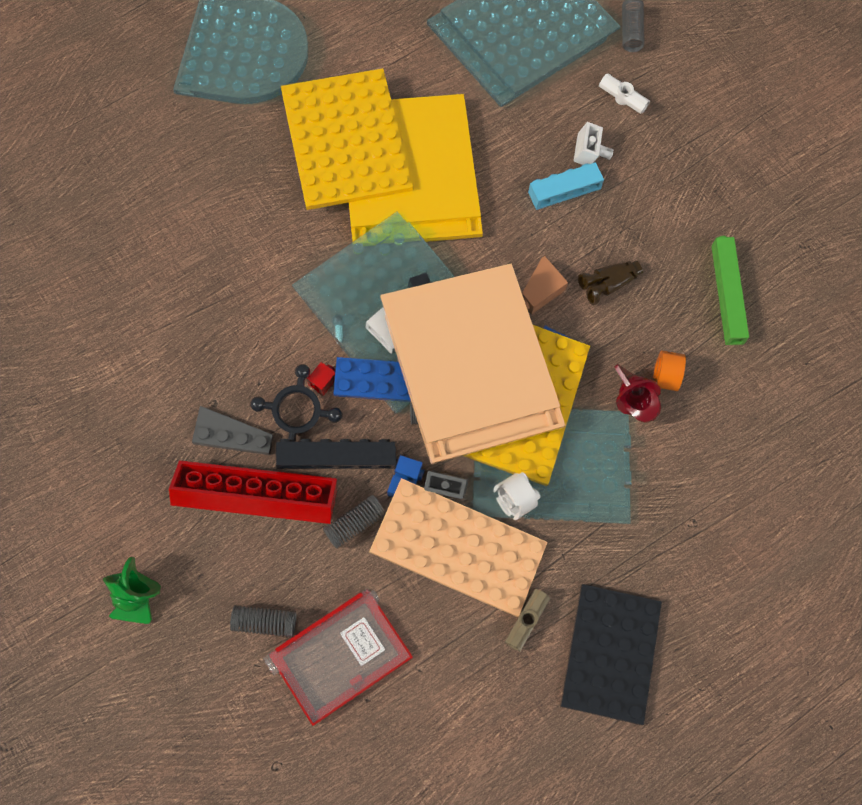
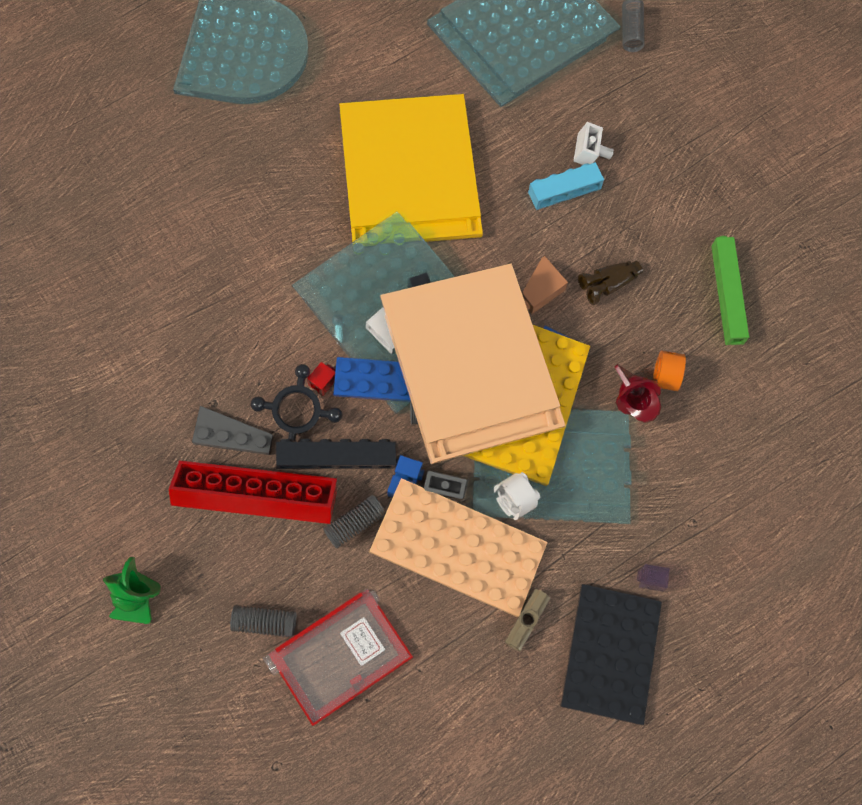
yellow plate [281,68,413,210] -> none
white piece [599,74,650,114] -> none
none -> clear purple brick [637,564,670,592]

